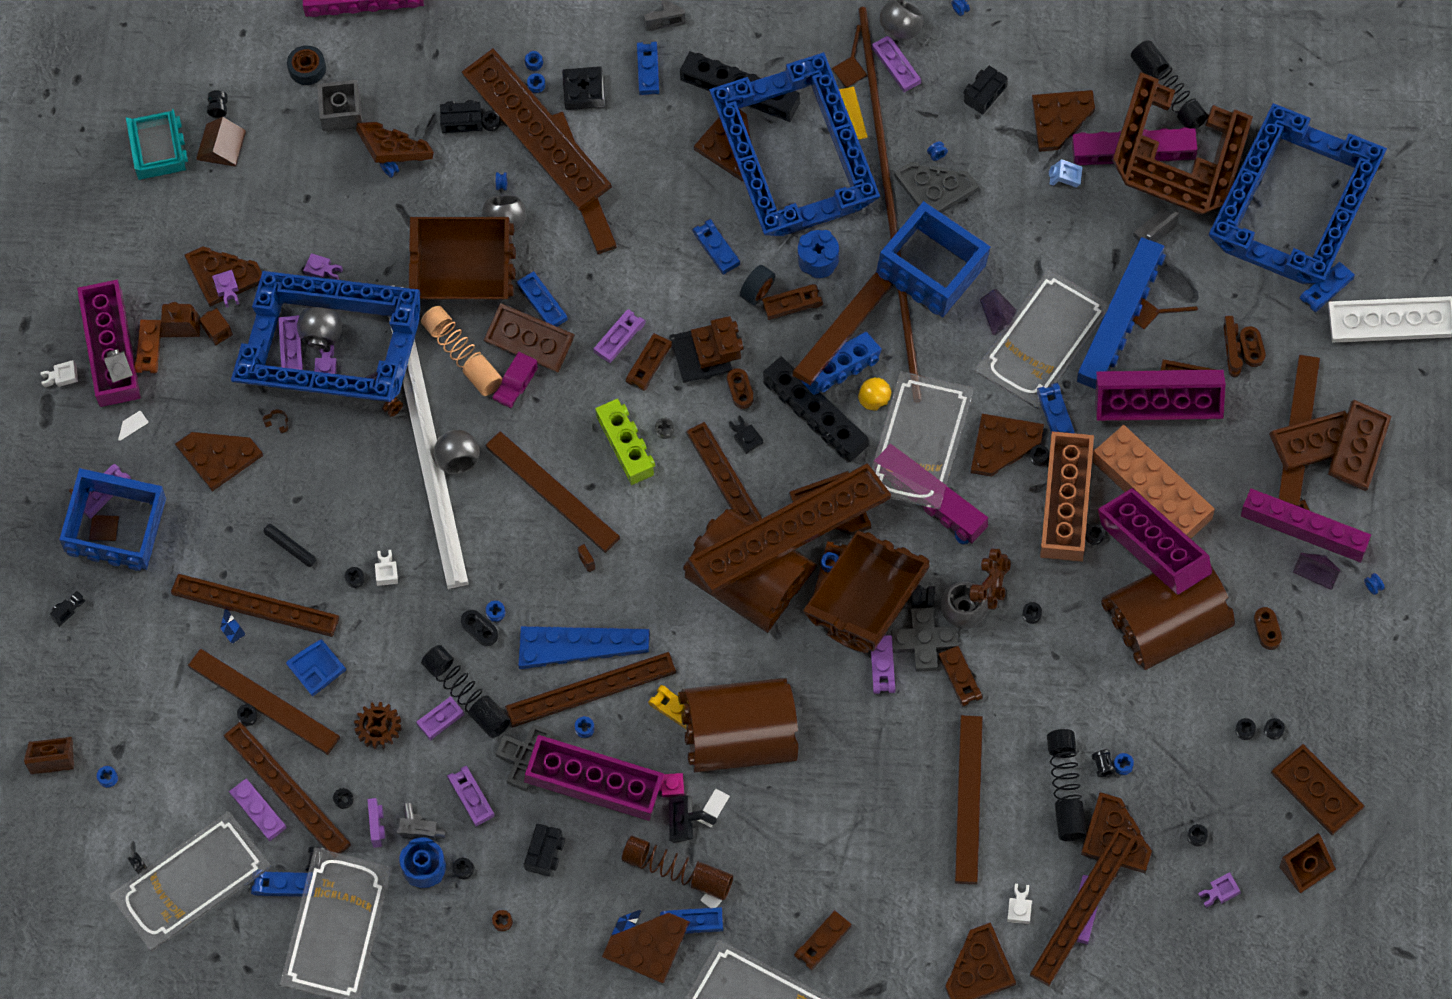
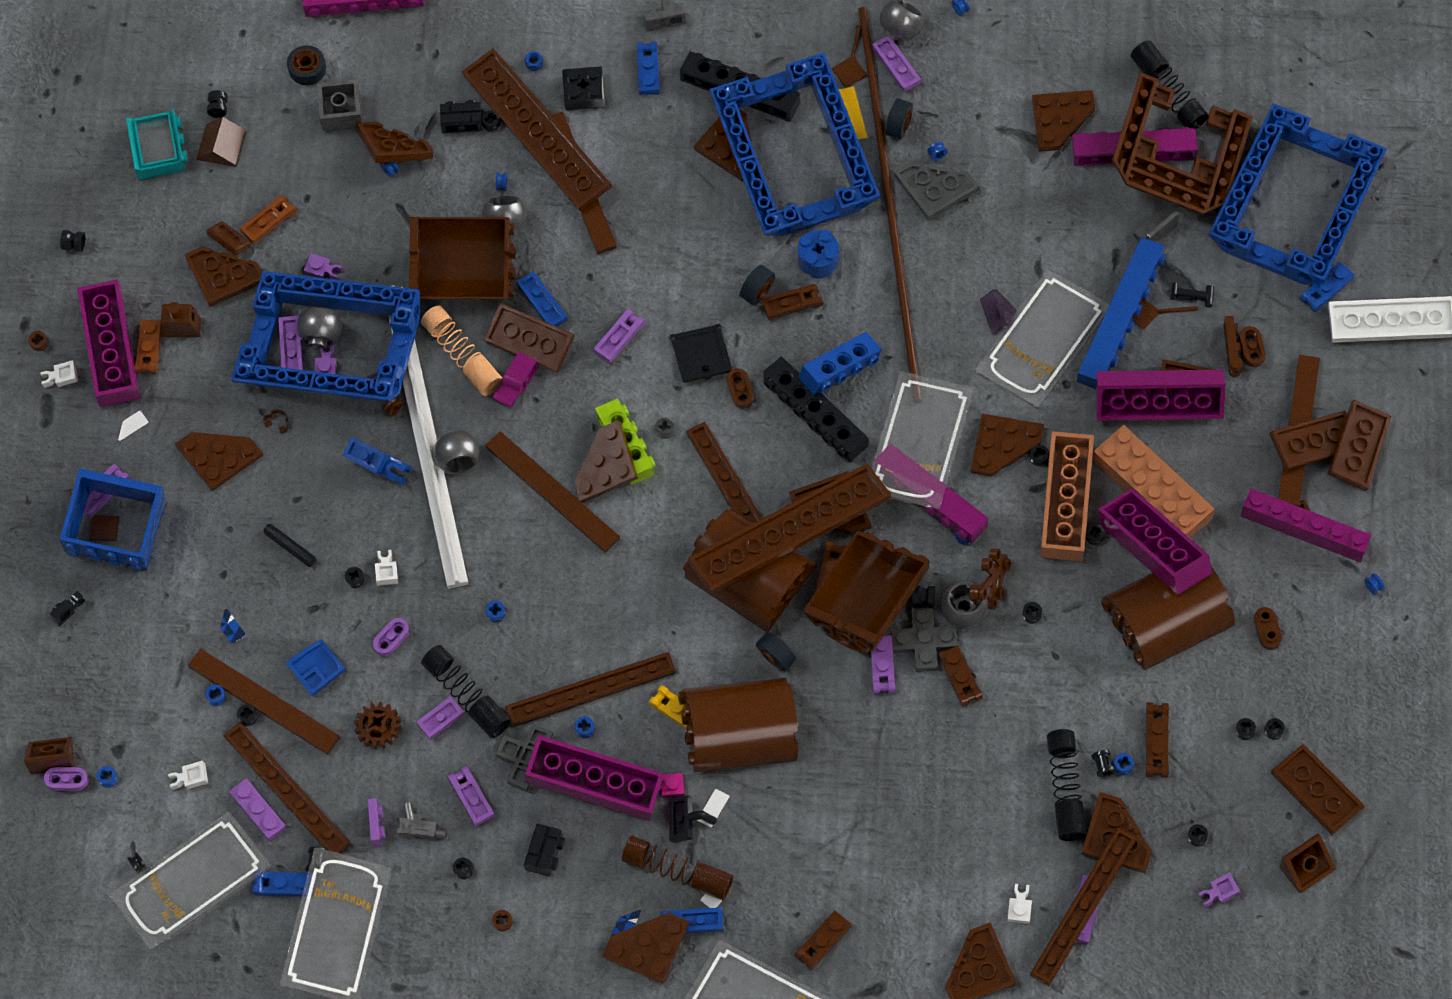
flat silver bracket [104,349,132,382] -> none
reddish brown tile [171,574,339,637] -> none
reddish brown brick [199,308,233,346] -> none
medium lavender plate [212,270,239,308] -> none
black bush [333,788,354,809] -> none
blue brick [399,837,446,888] -> none
black plate [461,610,498,646] -> none
blue wing [518,626,650,669] -> none
blue bush [527,73,545,93] -> none
reddish brown tile [577,544,595,572] -> none
reddish brown plate [626,333,672,391] -> none
reddish brown plate [691,316,744,368] -> none
blue plate [692,219,740,275] -> none
black plate [729,415,763,454] -> none
reddish brown tile [792,272,893,385] -> none
blue axle [821,552,839,573] -> none
yellow hair [858,377,892,411] -> none
blue window [876,201,991,318] -> none
reddish brown tile [955,715,983,884] -> none
black brick [963,65,1008,114] -> none
blue plate [1037,383,1075,433] -> none
light blue bracket [1049,159,1082,188] -> none
clear purple slope [1293,553,1341,590] -> none
none -> reddish brown bush [28,331,49,351]
none -> medium lavender plate [44,767,89,791]
none -> black wheel [60,230,86,252]
none -> white plate [168,761,208,790]
none -> blue bush [205,684,226,706]
none -> reddish brown plate [207,221,251,256]
none -> dark orange plate [240,195,297,245]
none -> blue plate [342,437,412,485]
none -> medium lavender plate [373,618,409,656]
none -> reddish brown plate [574,420,639,503]
none -> black wheel [756,632,796,672]
none -> black wheel [886,98,913,139]
none -> reddish brown plate [1146,702,1169,778]
none -> black piece [1170,283,1214,307]

